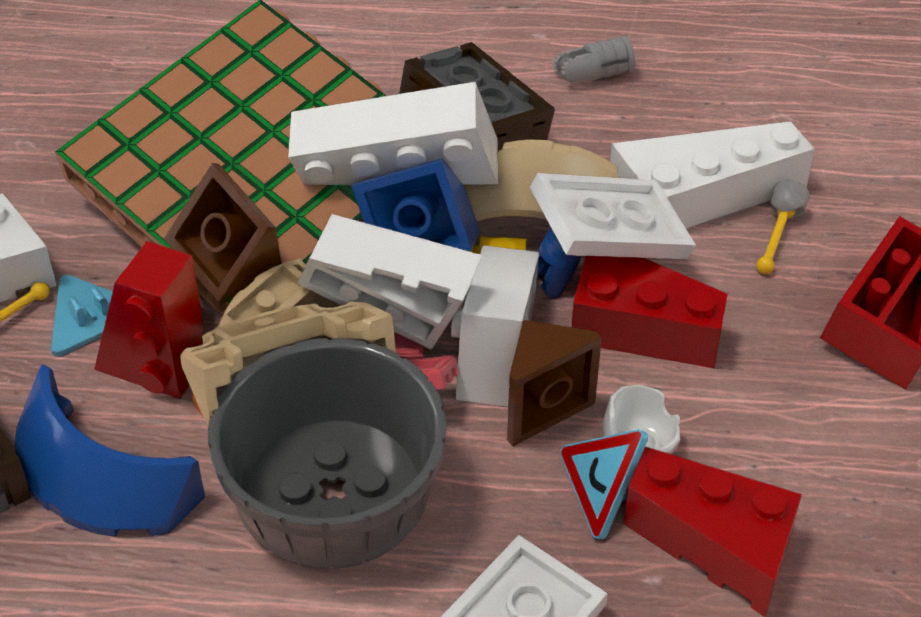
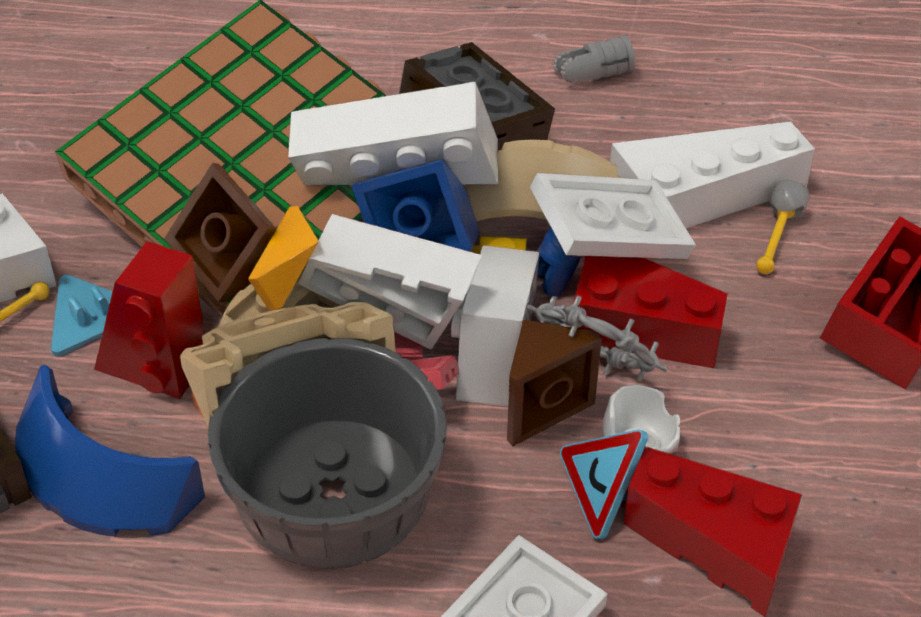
none -> light orange slope [248,206,319,311]
none -> light grey piece [527,296,668,382]

